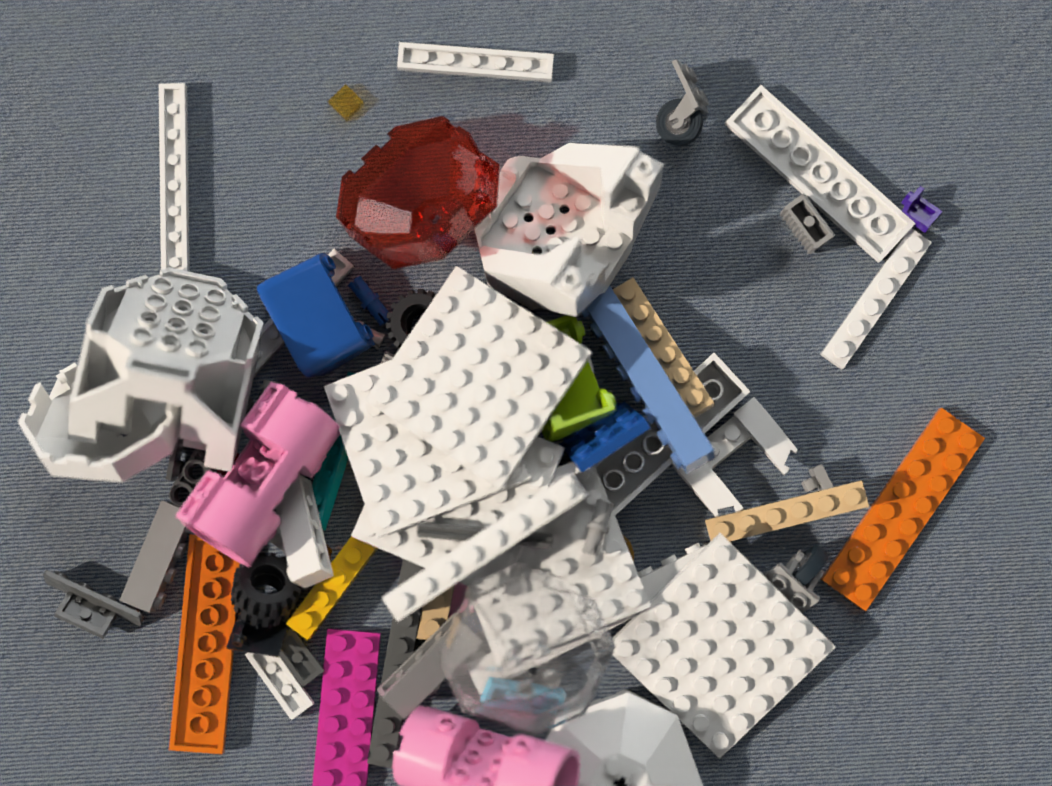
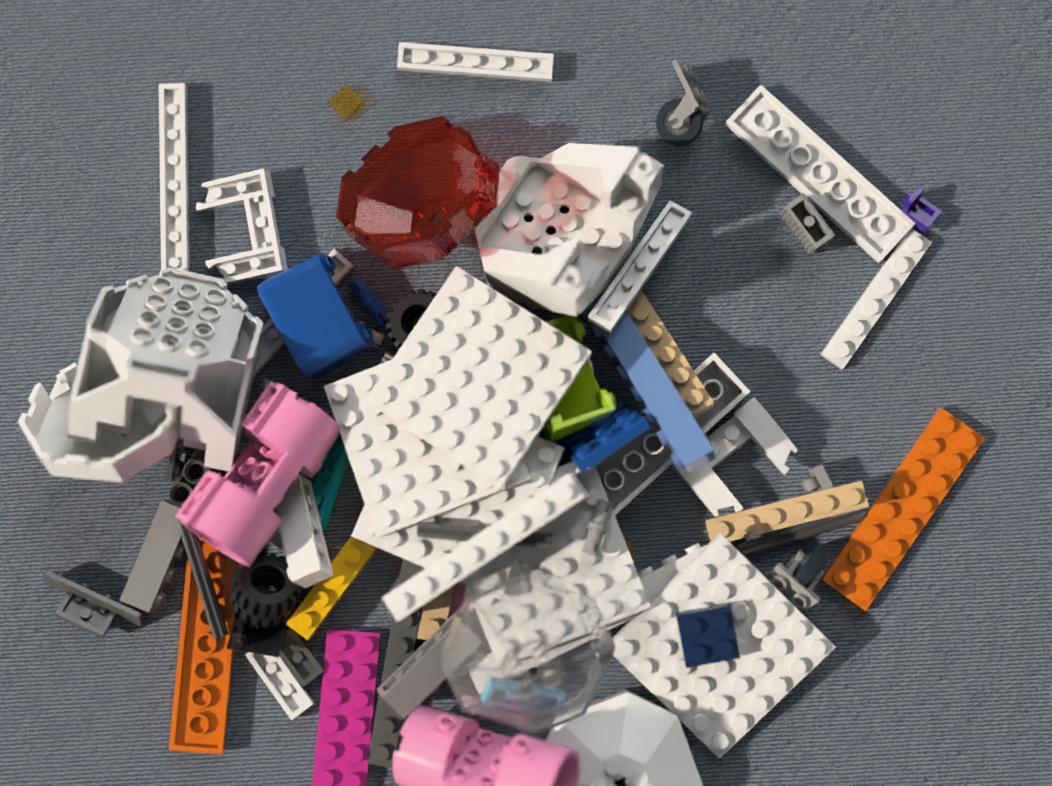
none -> dark grey axle [175,511,228,639]
none -> white wedge [196,169,288,284]
none -> white plate [588,201,692,334]
none -> dark blue plate [676,603,740,668]
none -> dark grey axle [737,509,865,557]

